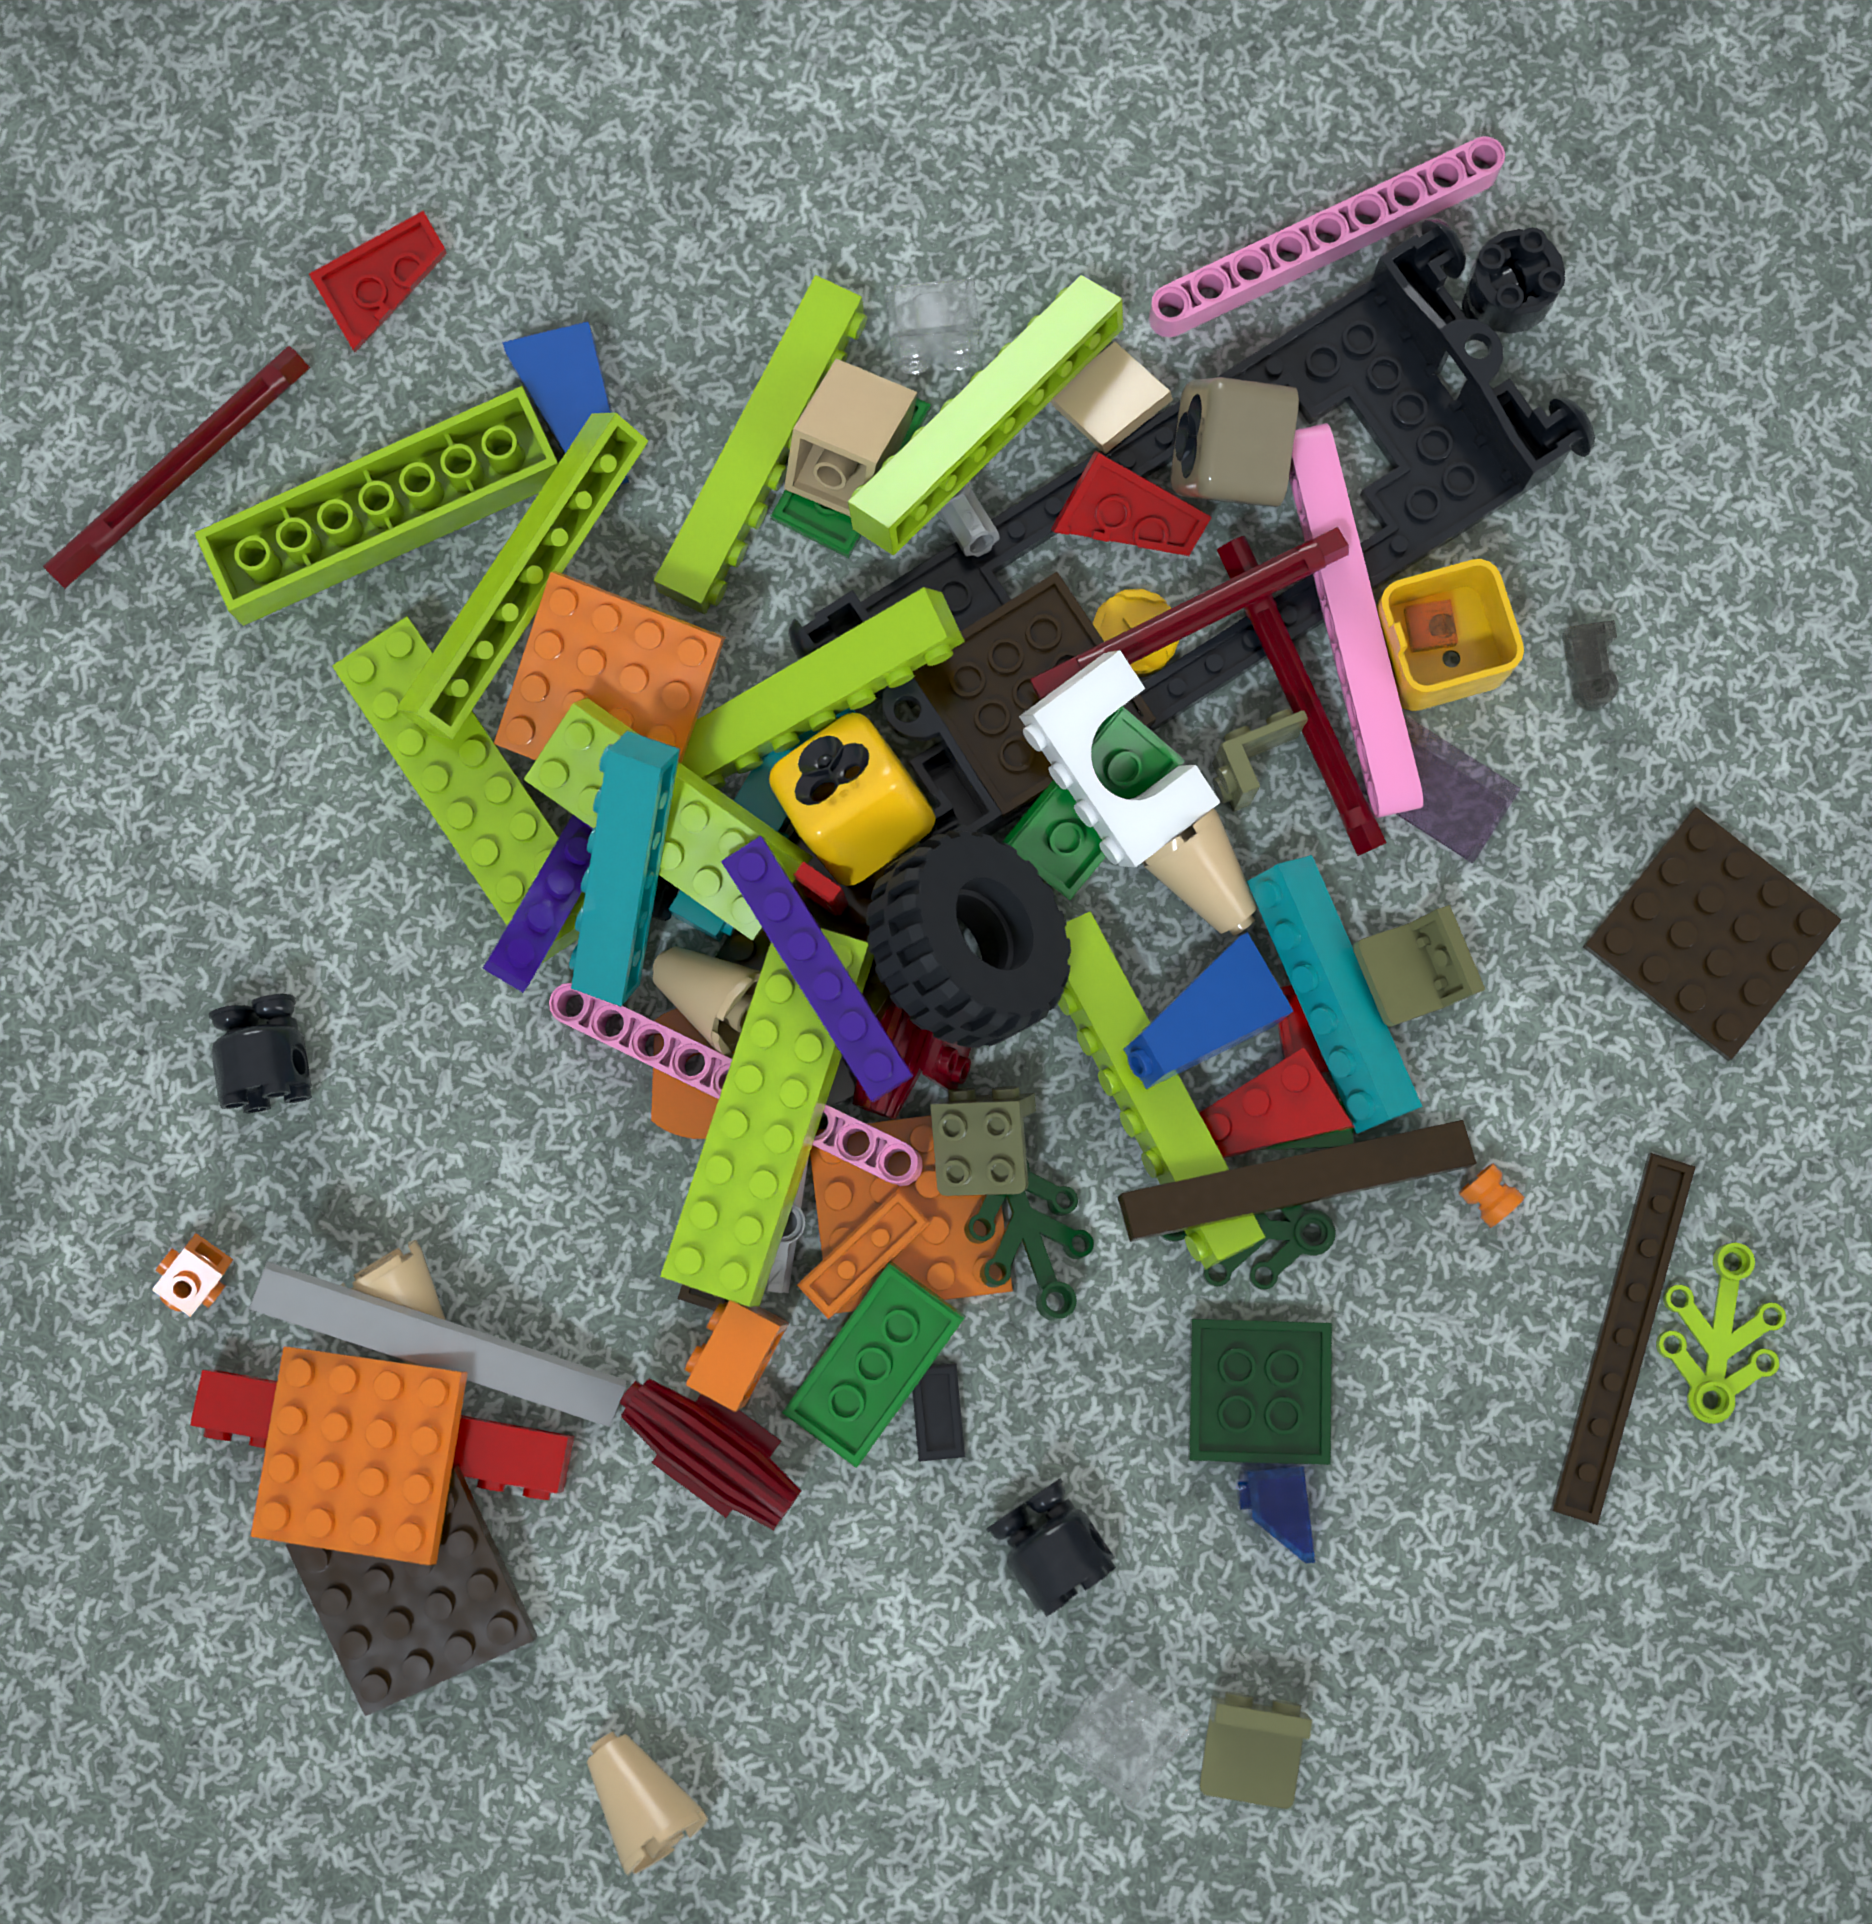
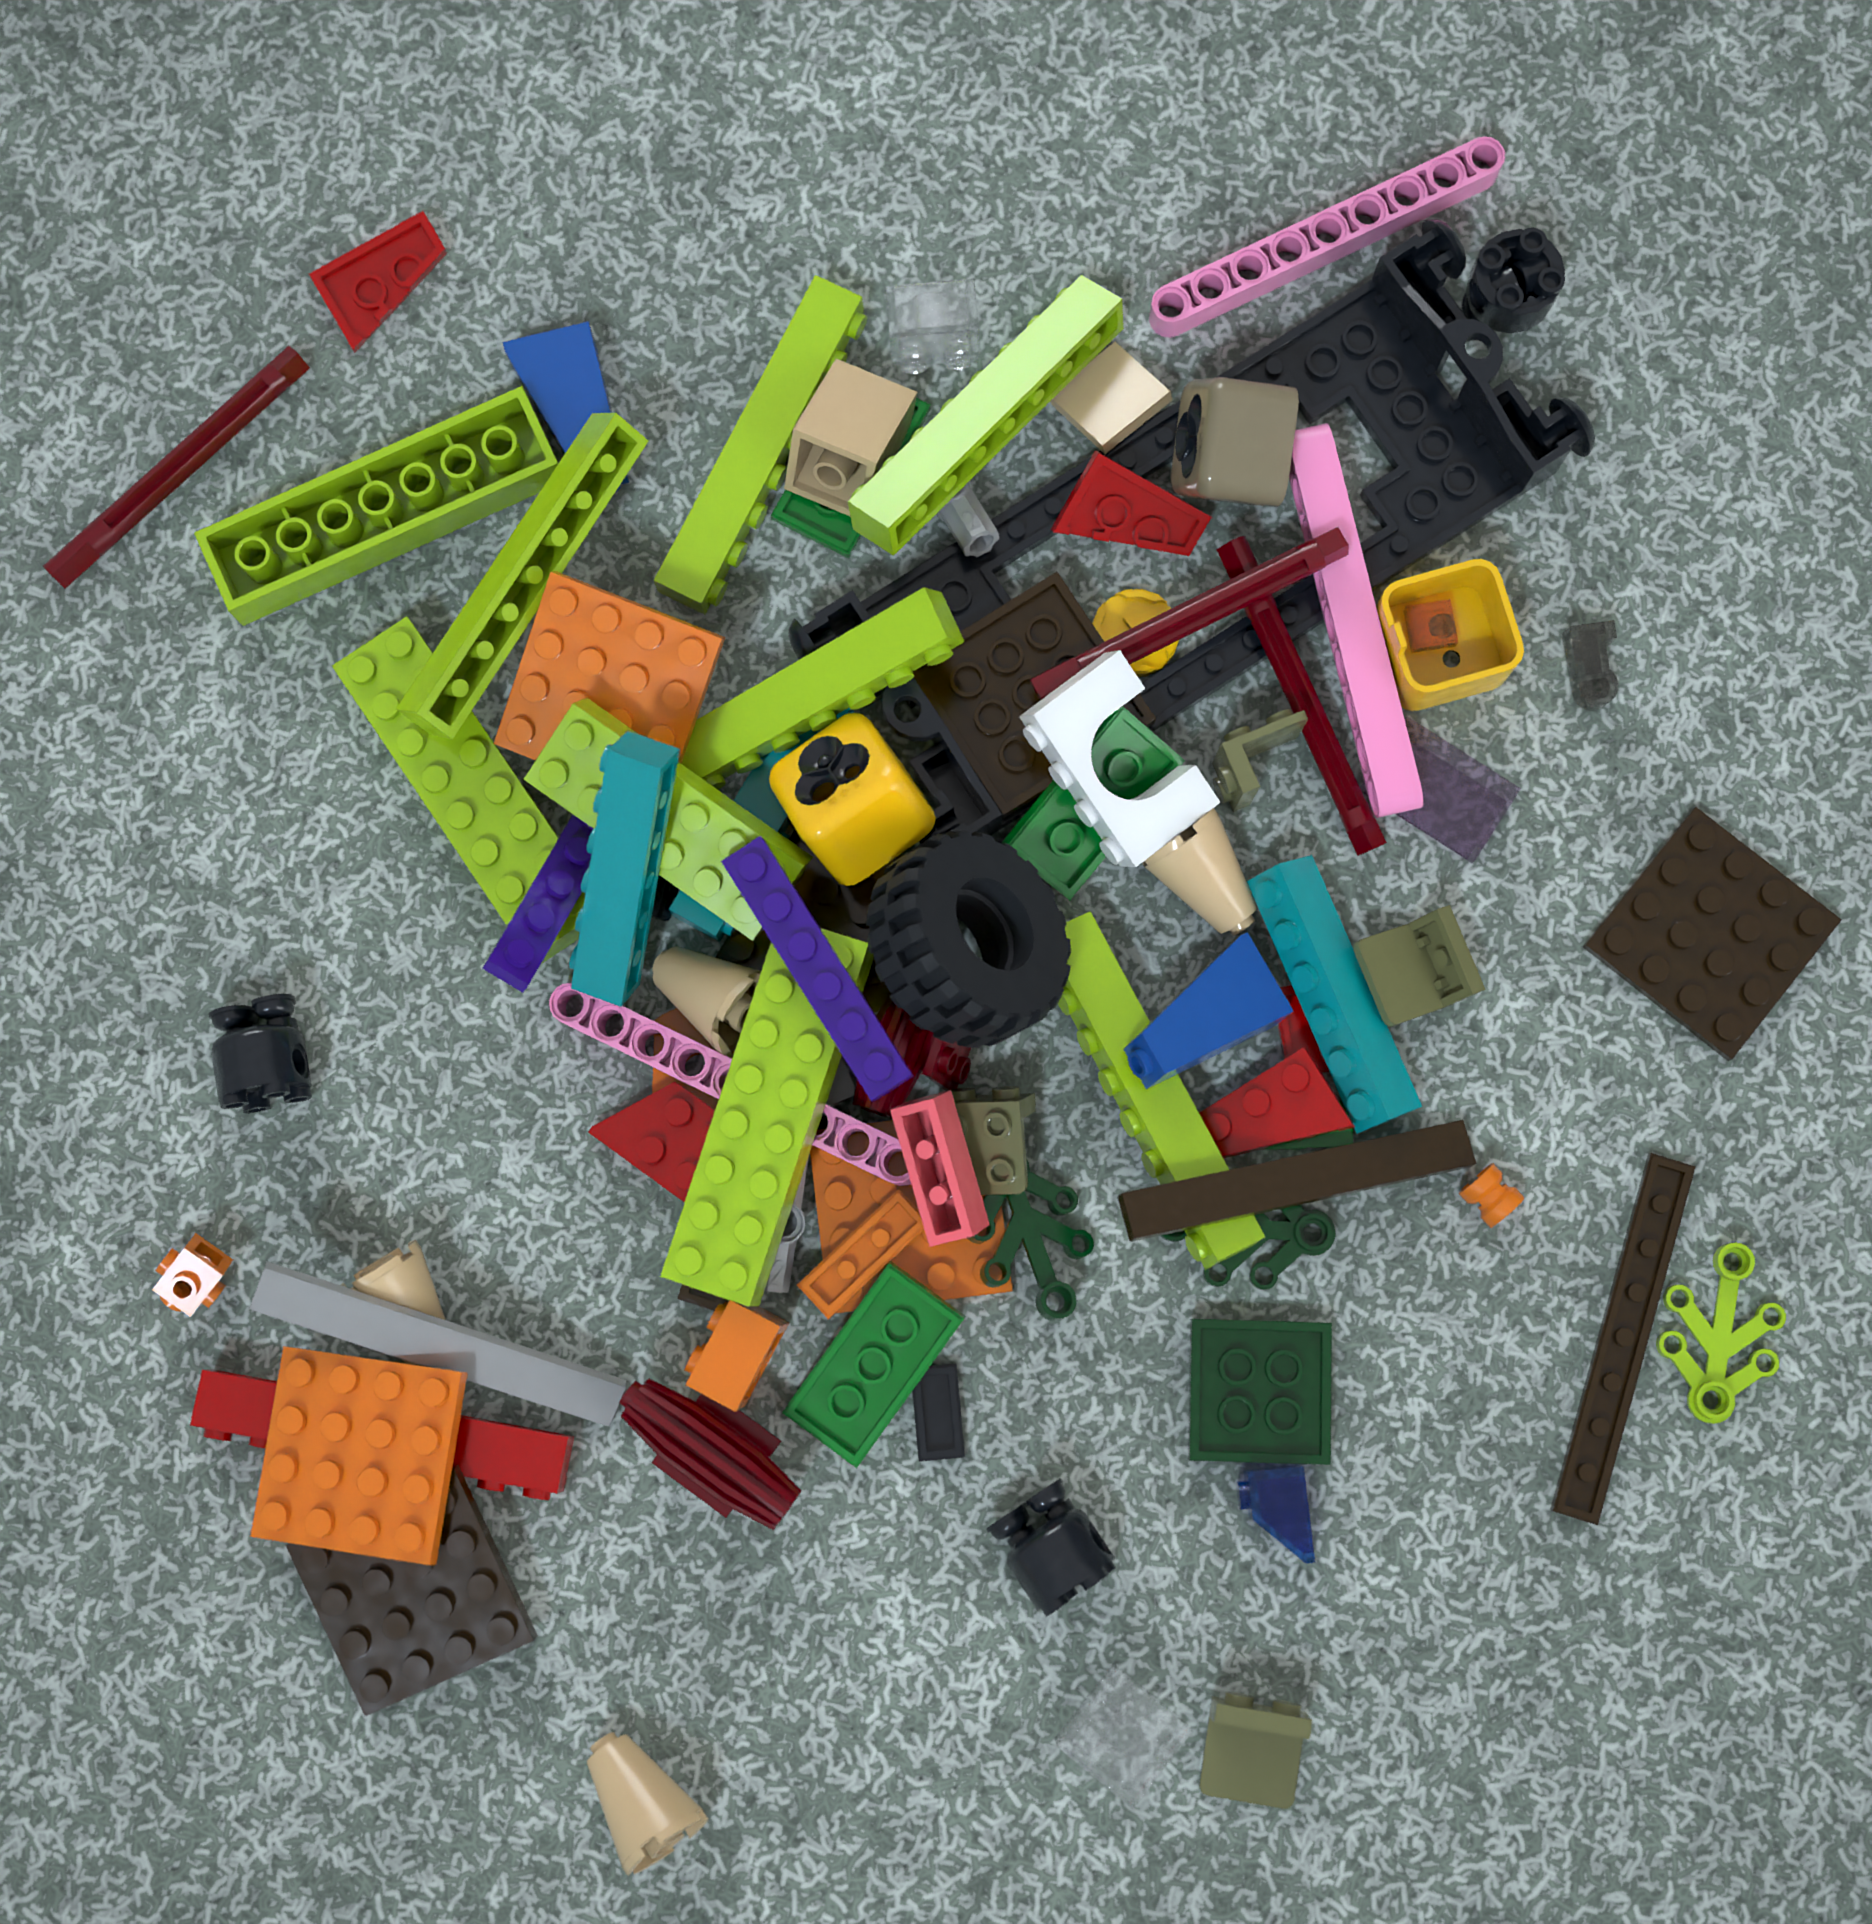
red tile [794,861,849,917] -> none
none -> red wing [588,1081,715,1203]
none -> coral brick [890,1090,990,1247]

